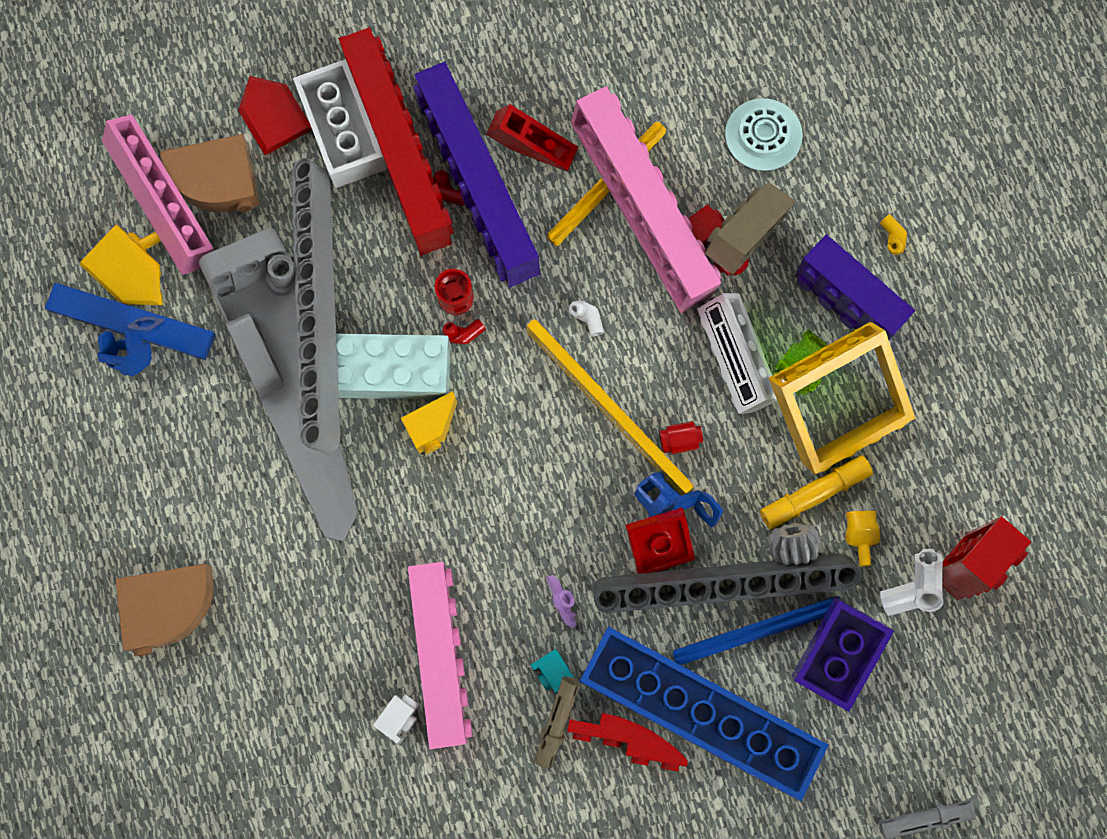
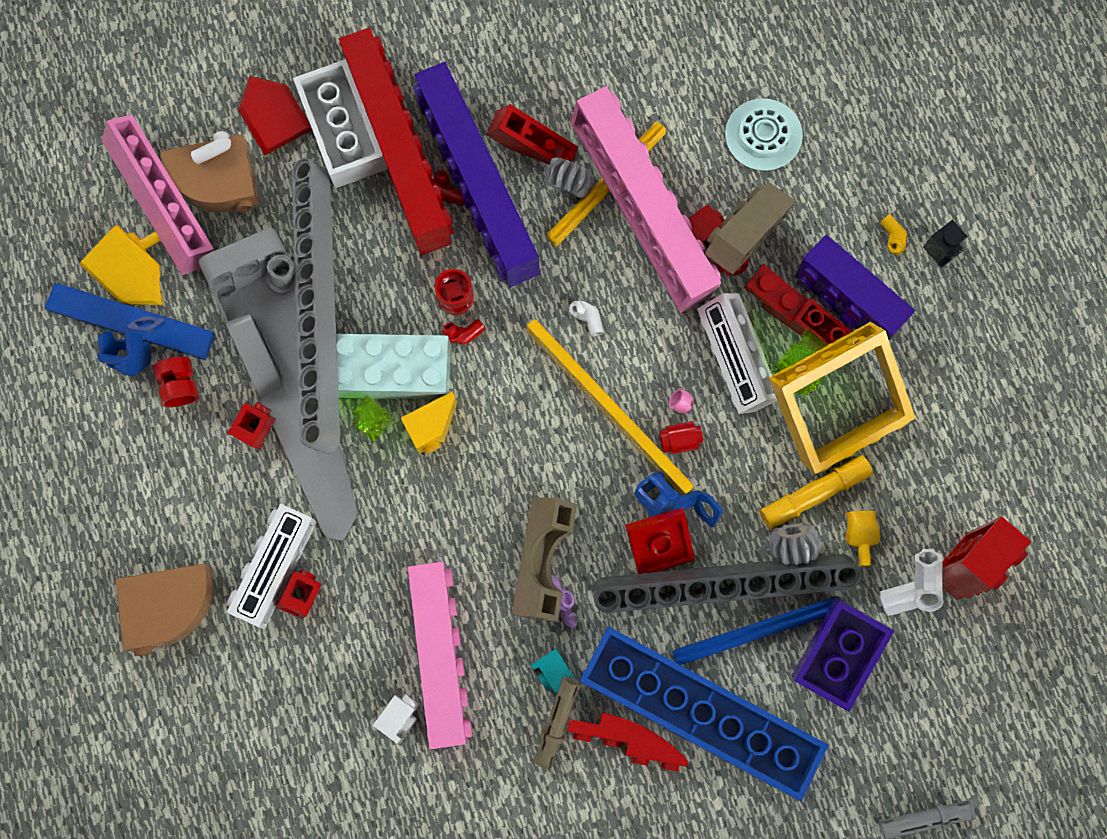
none -> red wheel [153,357,199,408]
none -> white arm [191,131,231,164]
none -> white brick [227,504,317,629]
none -> red brick [228,402,276,449]
none -> red brick [275,570,321,619]
none -> clear neon green brick [352,396,393,442]
none -> dark tan arch [512,498,577,622]
none -> light grey gear [544,158,593,198]
none -> bright pink hinge [669,388,694,414]
none -> red slope [743,264,852,349]
none -> black brick [923,219,968,268]

